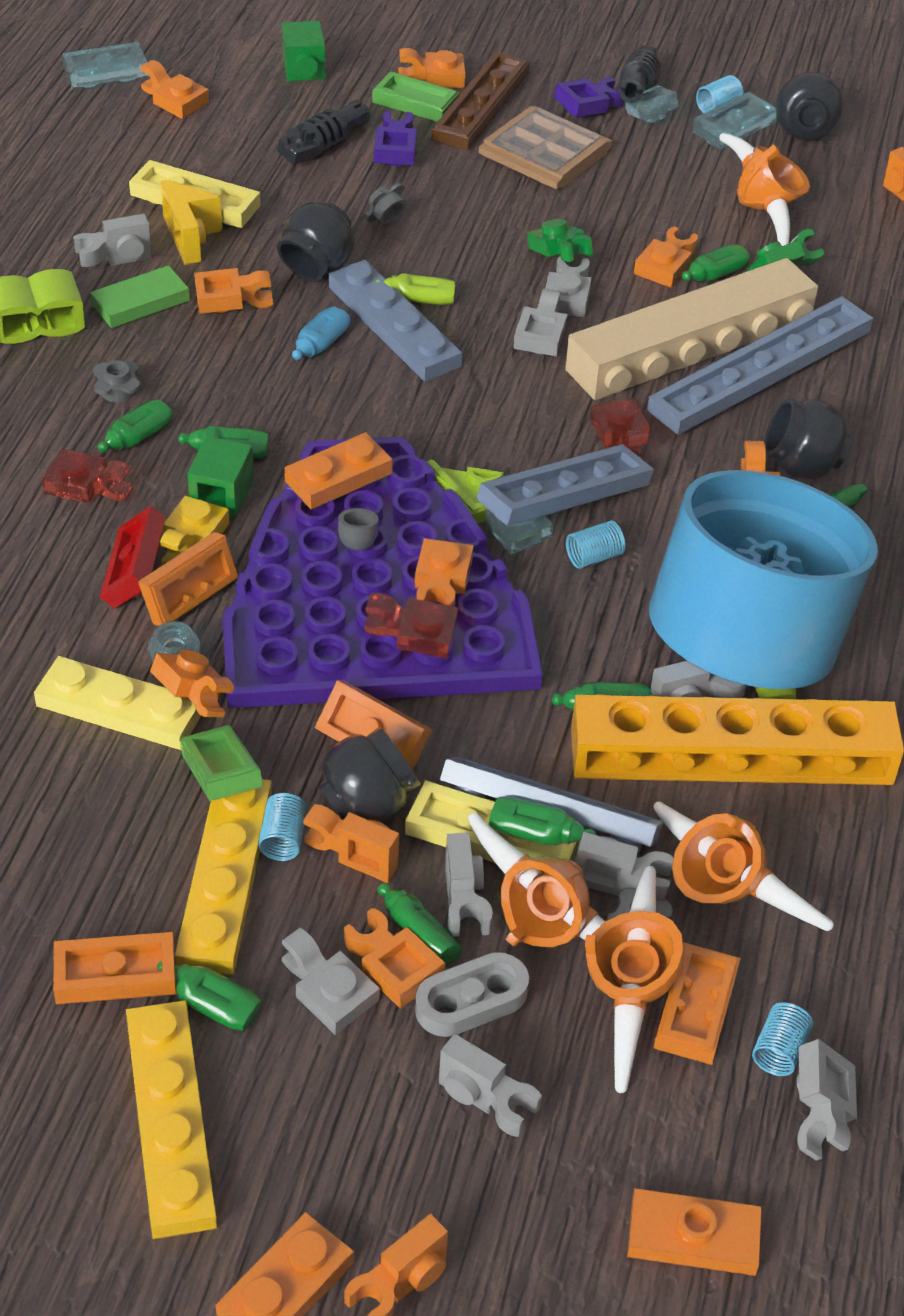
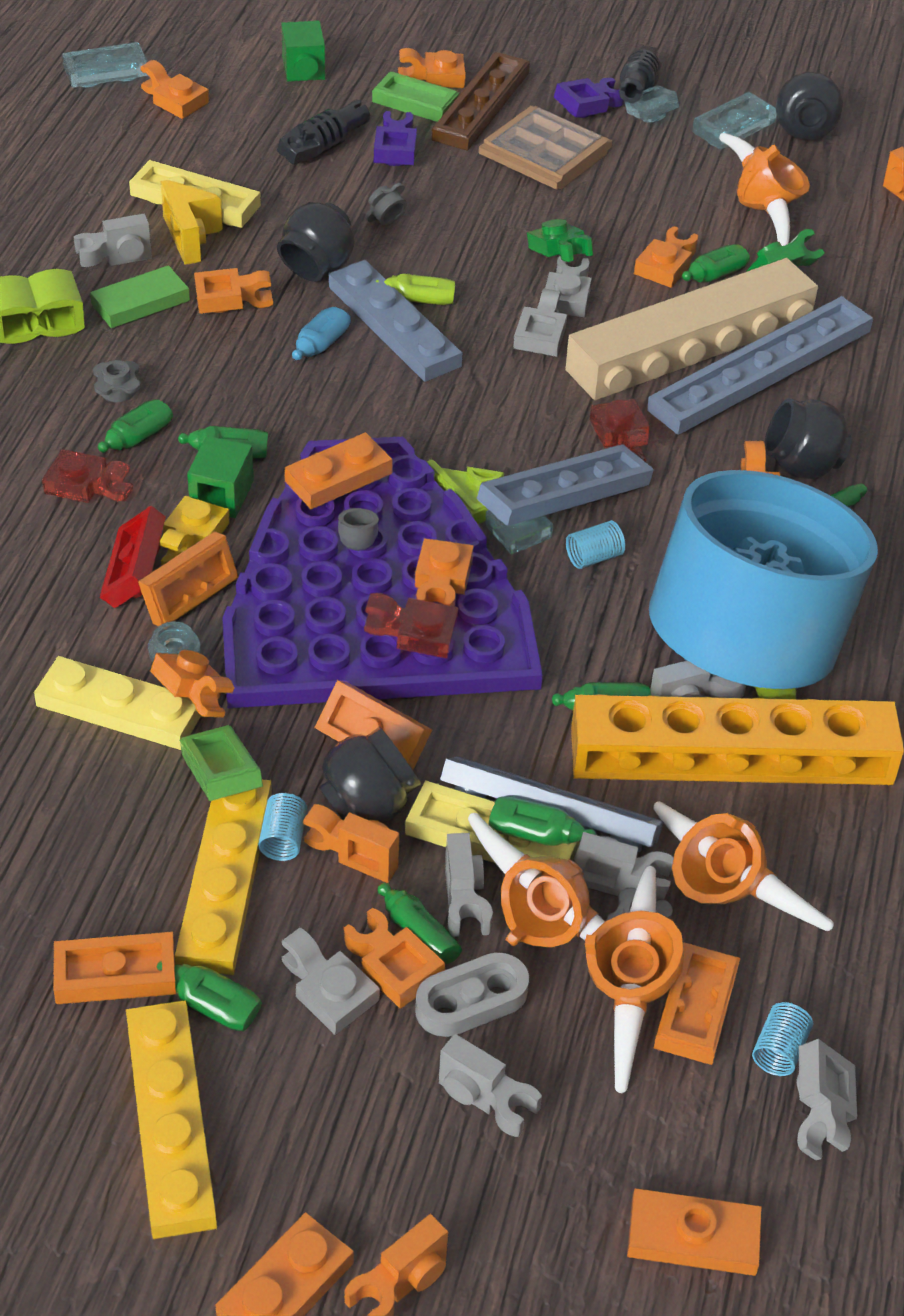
medium azure piece [696,75,743,115] -> none

